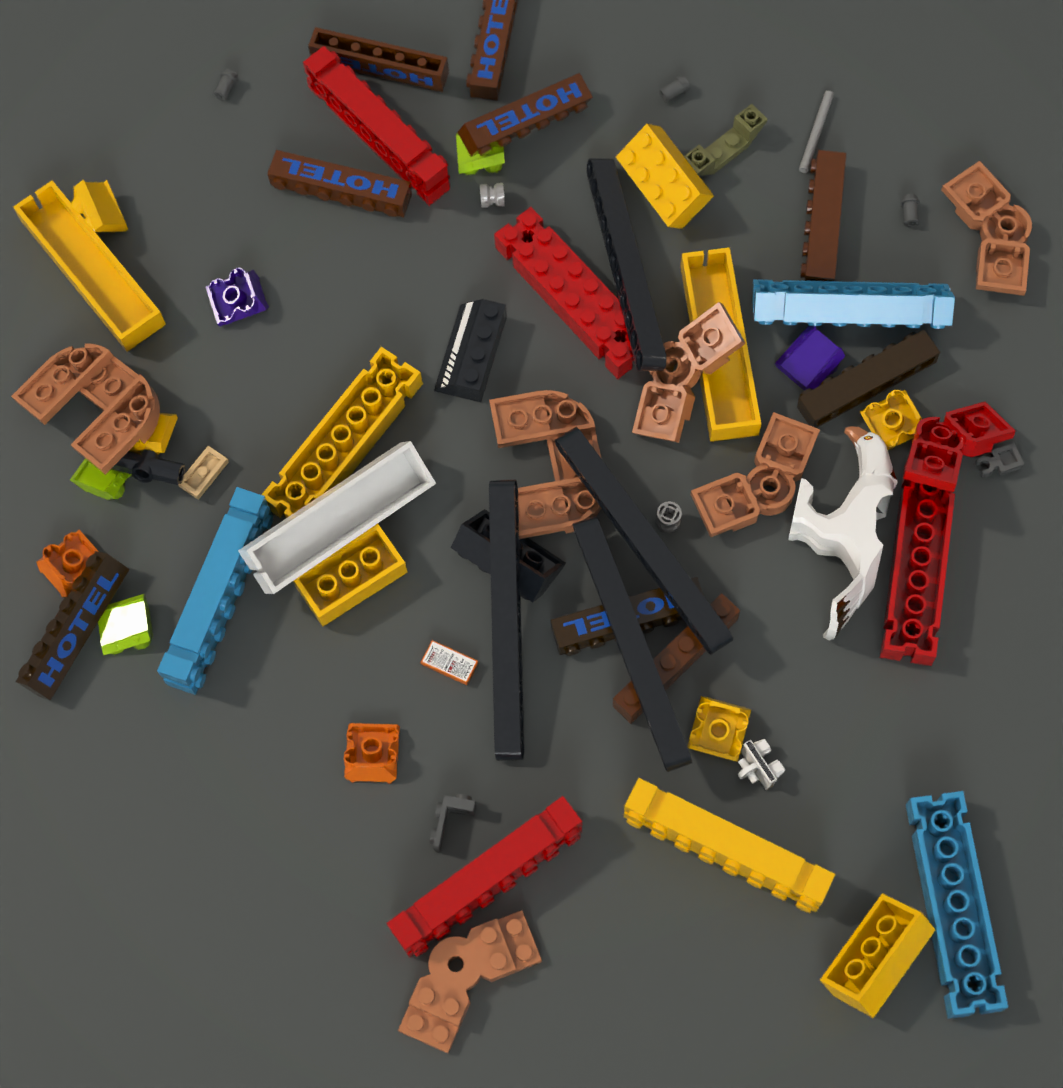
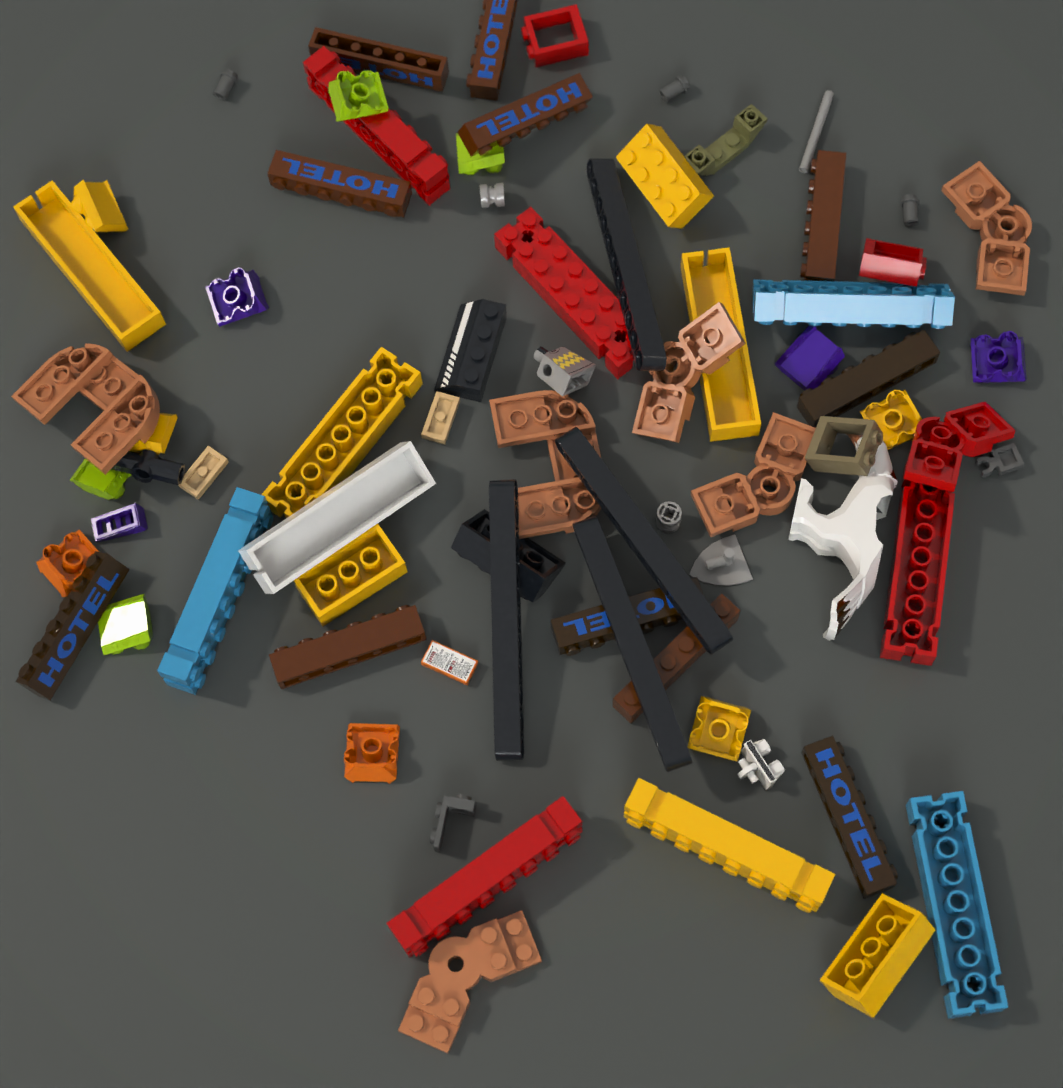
none -> dark purple slope [91,503,148,543]
none -> reddish brown brick [269,605,427,689]
none -> lime slope [328,70,388,122]
none -> tan plate [421,391,460,444]
none -> red window [521,4,589,68]
none -> light grey torso [533,346,596,396]
none -> light grey shield [689,534,753,586]
none -> dark brown brick [801,736,898,899]
none -> dark tan window [805,416,883,476]
none -> red window [859,238,927,287]
none -> dark purple slope [971,331,1027,382]

